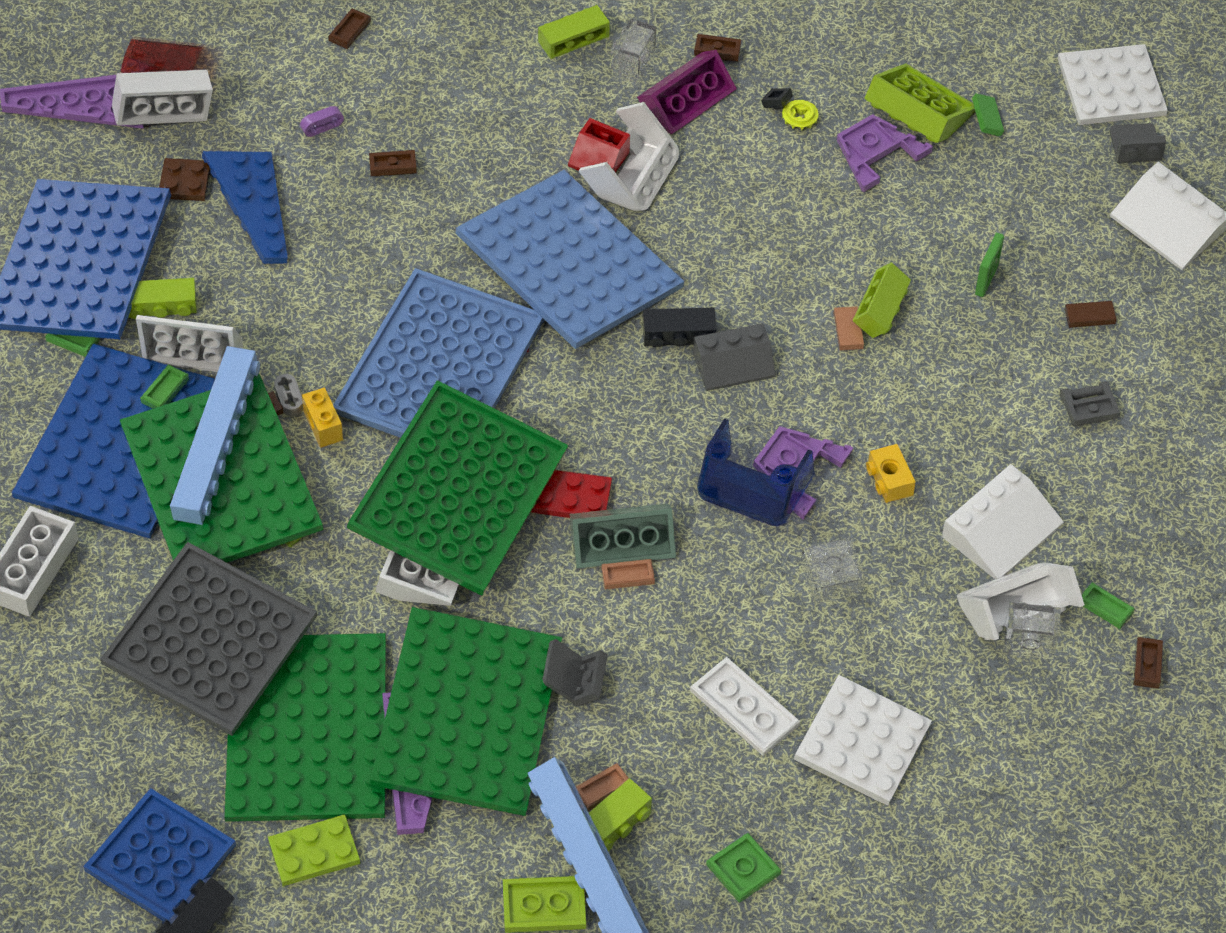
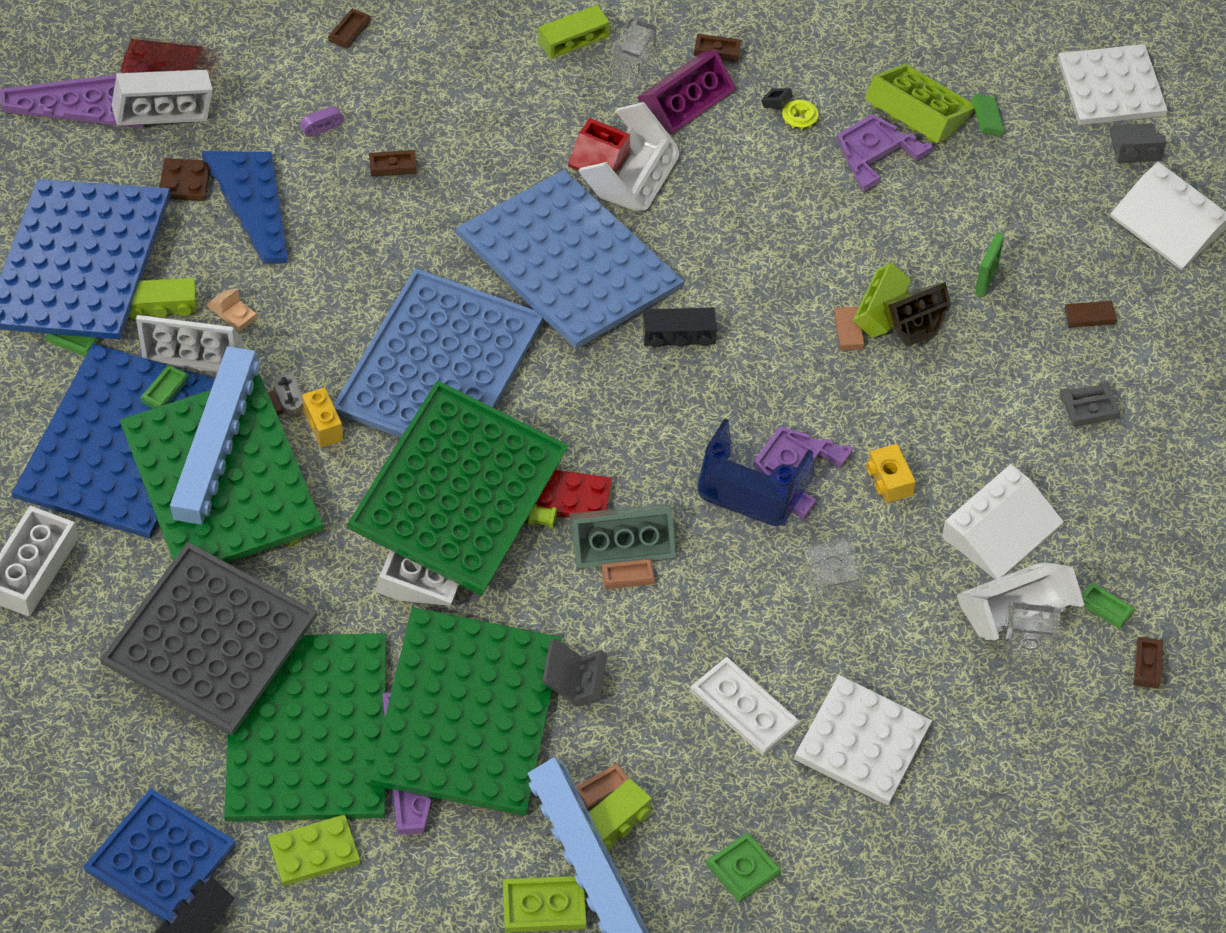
dark grey slope [693,323,776,391] -> none
none -> light nougat slope [207,289,257,332]
none -> lime bush [528,504,557,529]
none -> dark brown wedge [883,282,951,347]

